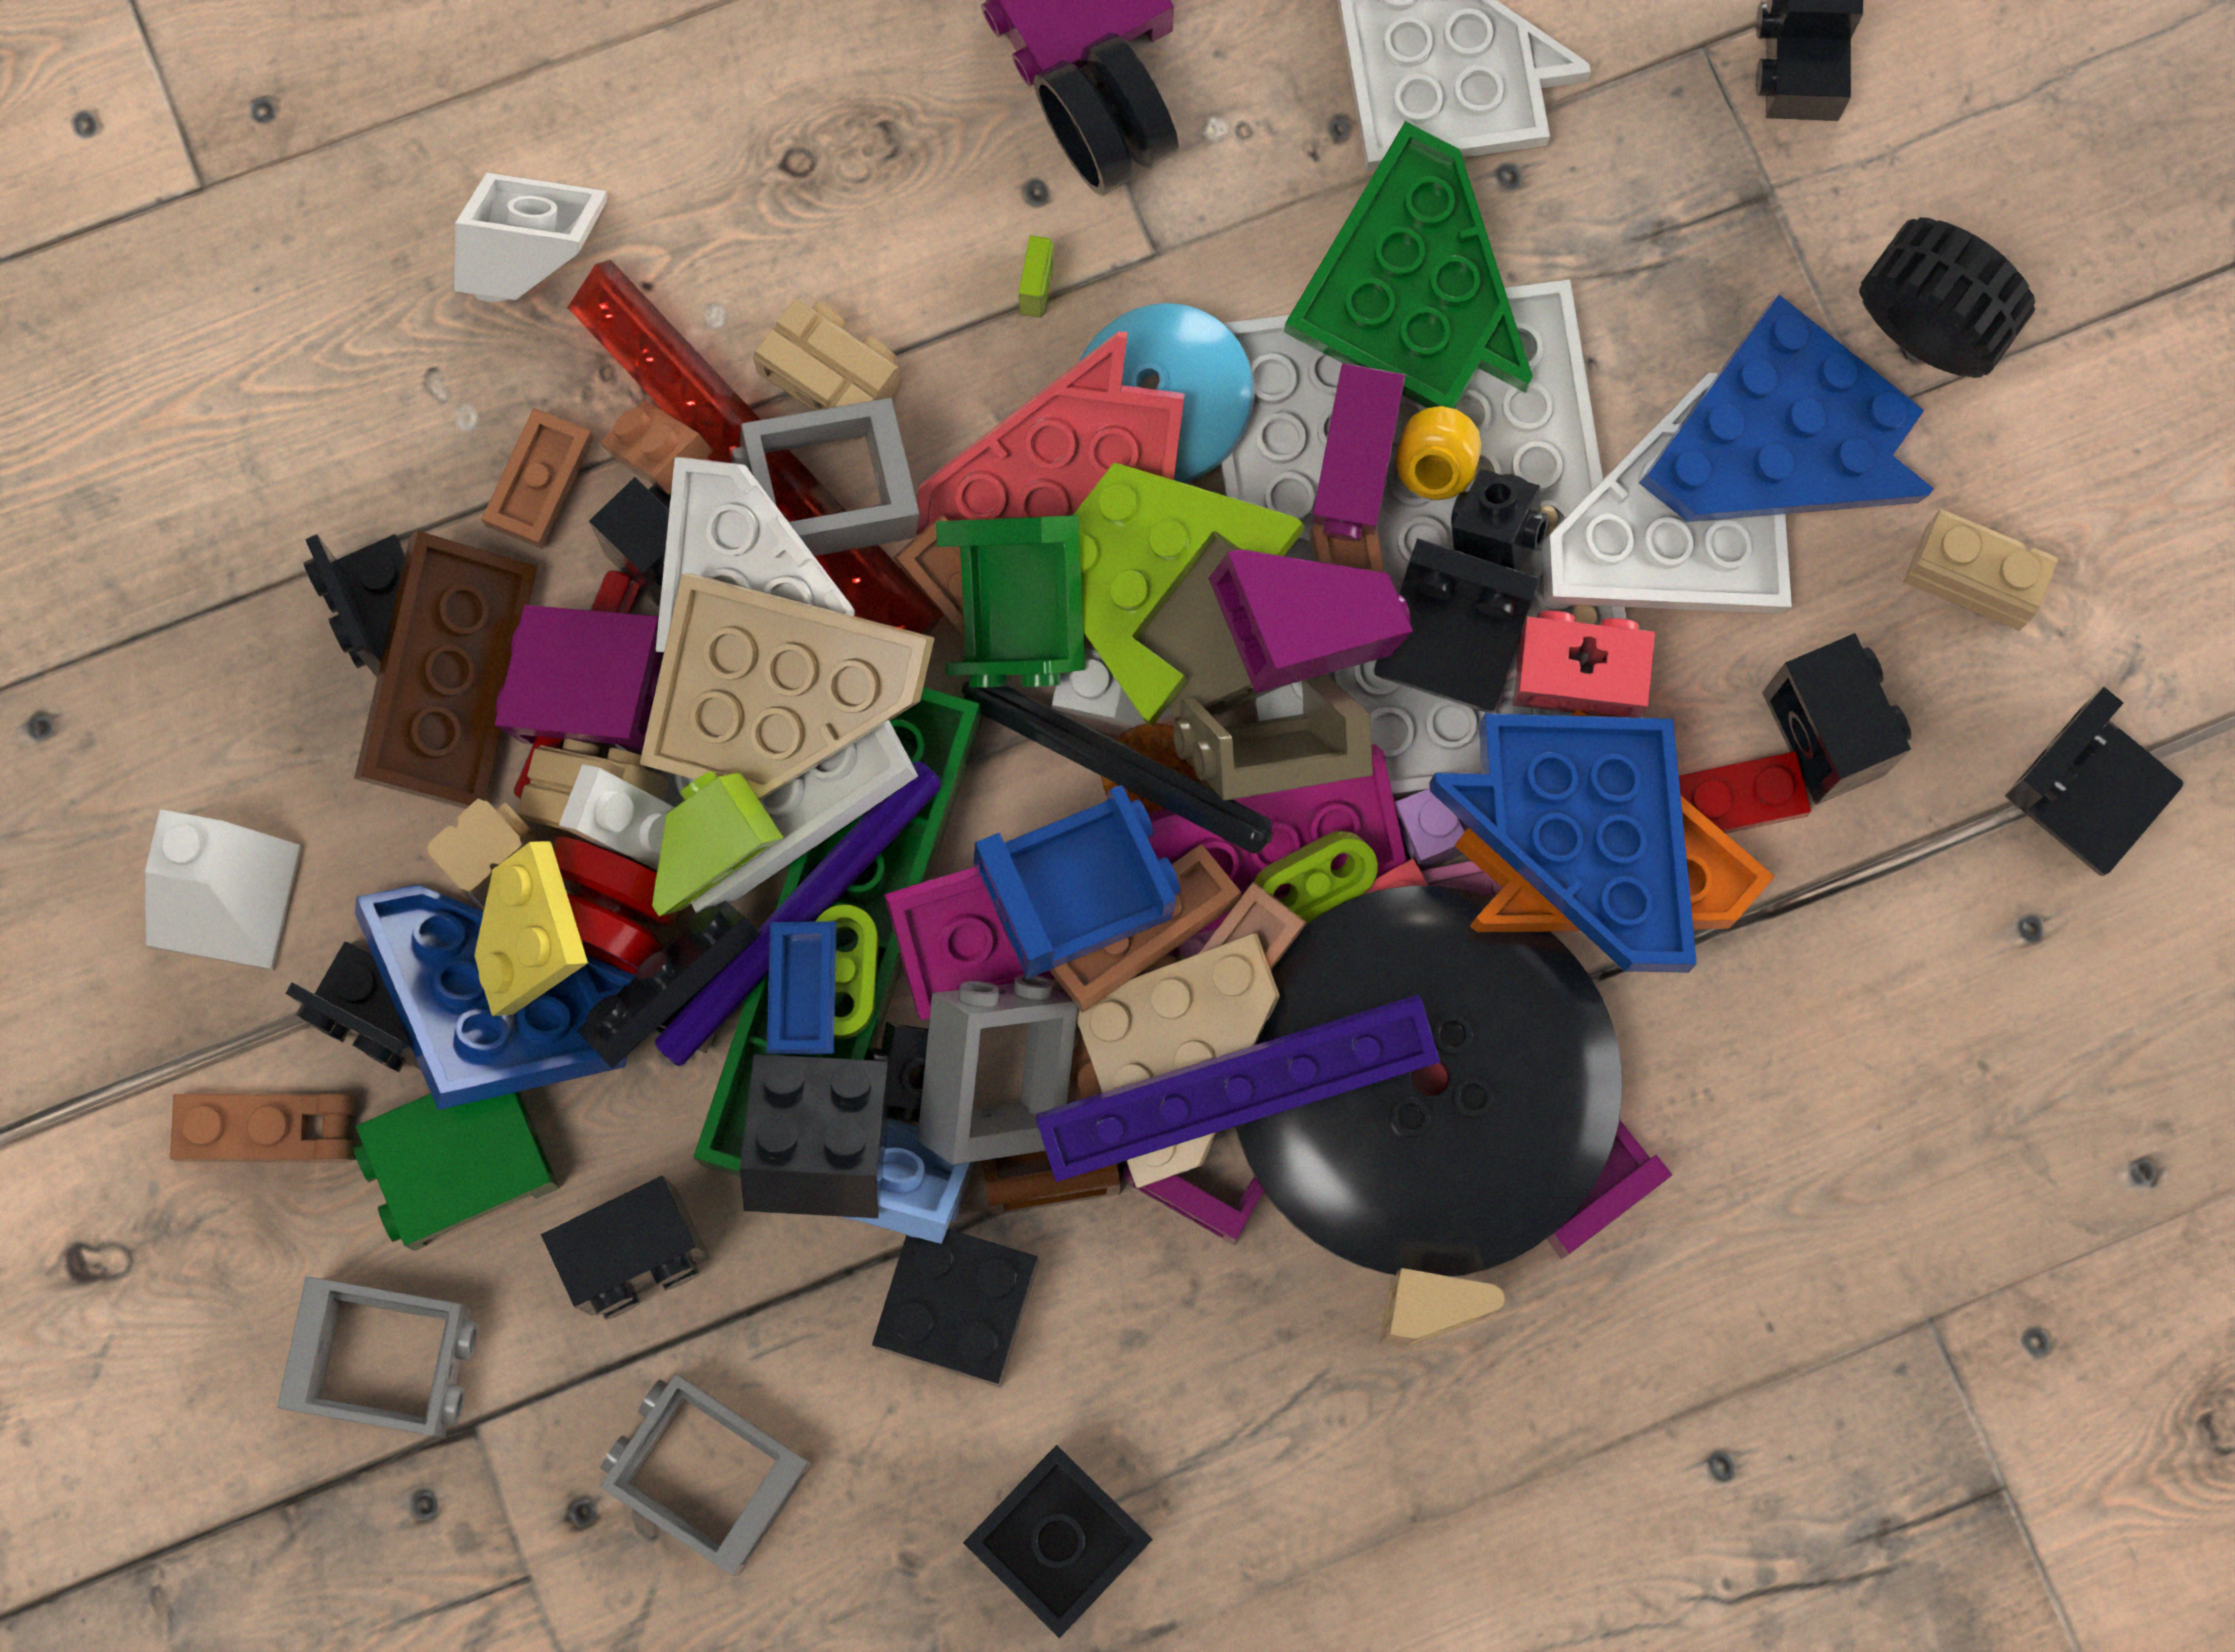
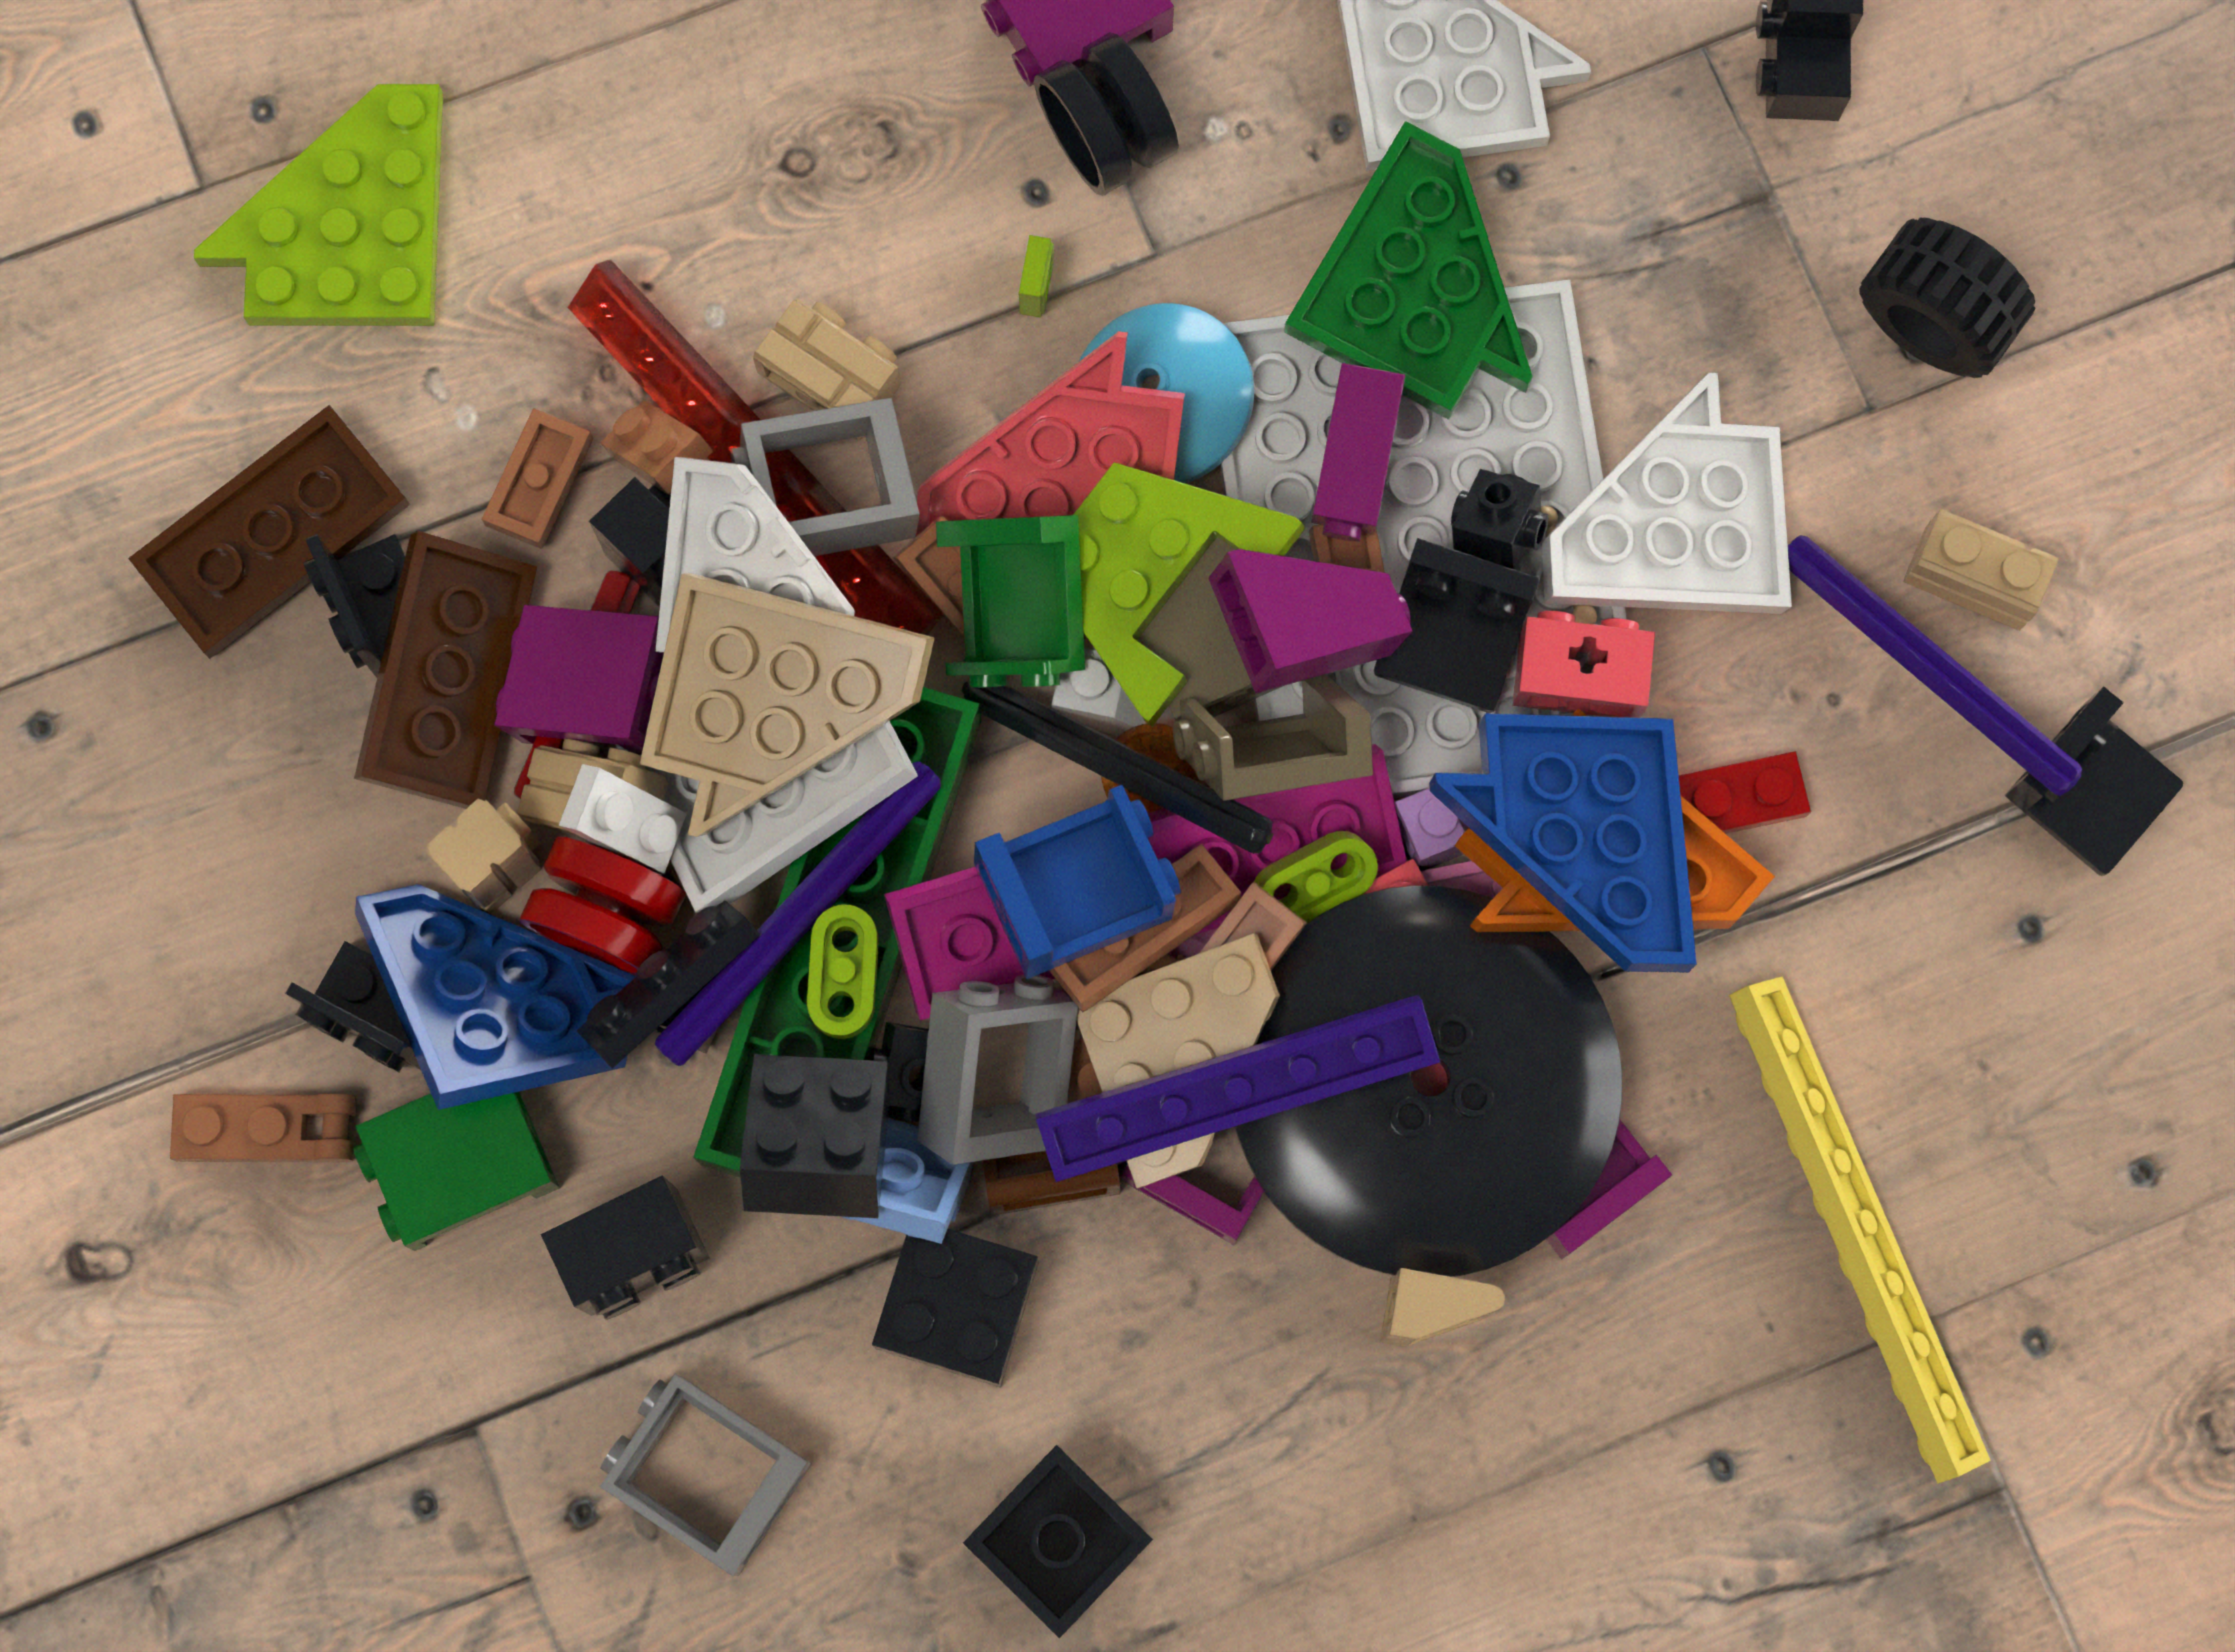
white slope [145,809,302,971] -> none
light grey window [277,1276,478,1438] -> none
white slope [454,173,607,302] -> none
light yellow plate [474,841,588,1016] -> none
lime slope [652,771,784,917] -> none
blue tile [767,921,837,1055] -> none
yellow head [1395,406,1482,501] -> none
blue wing [1639,295,1934,522] -> none
black brick [1762,633,1911,805] -> none
none -> reddish brown plate [128,405,410,659]
none -> lime wing [194,84,443,326]
none -> light yellow plate [1729,977,1991,1484]
none -> dark purple axle [1788,535,2082,796]

